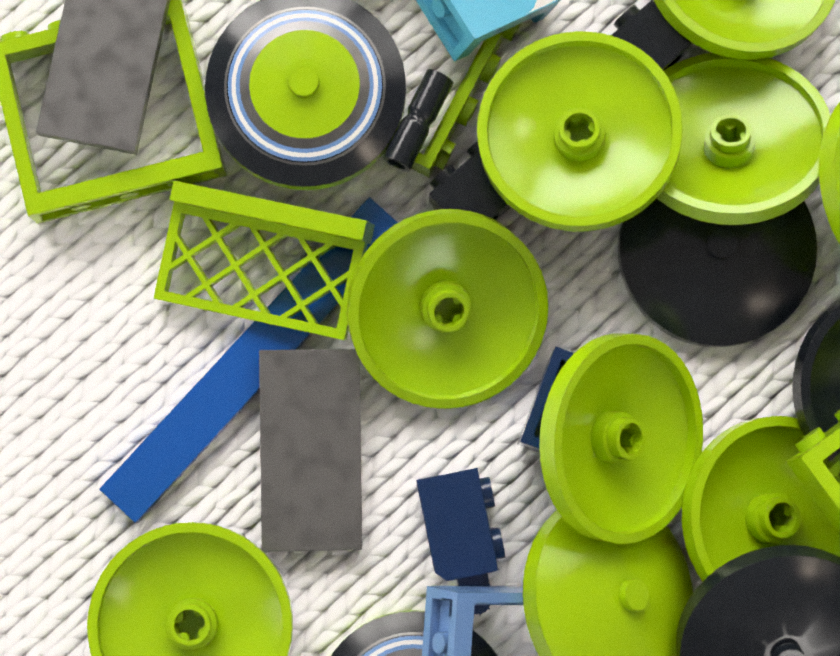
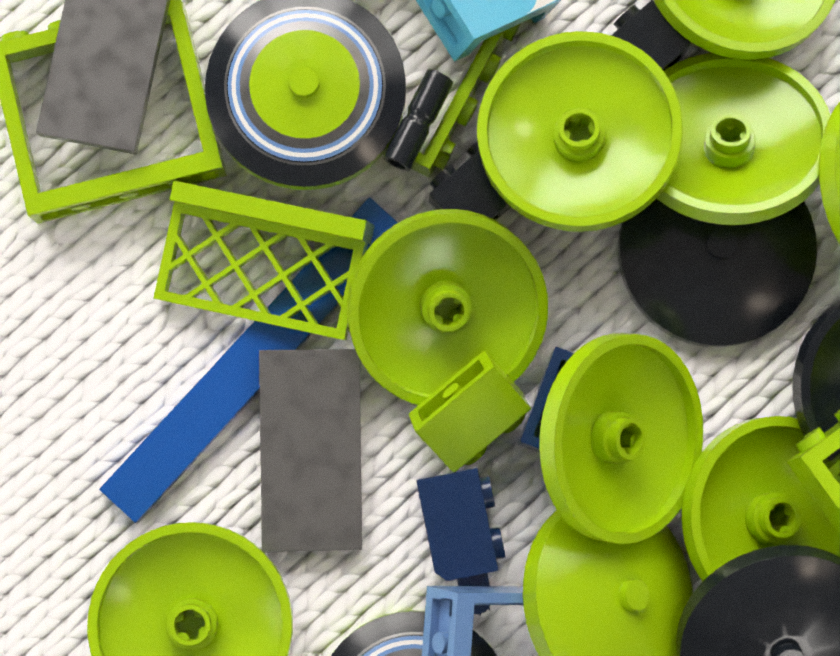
none -> lime brick [408,350,532,473]

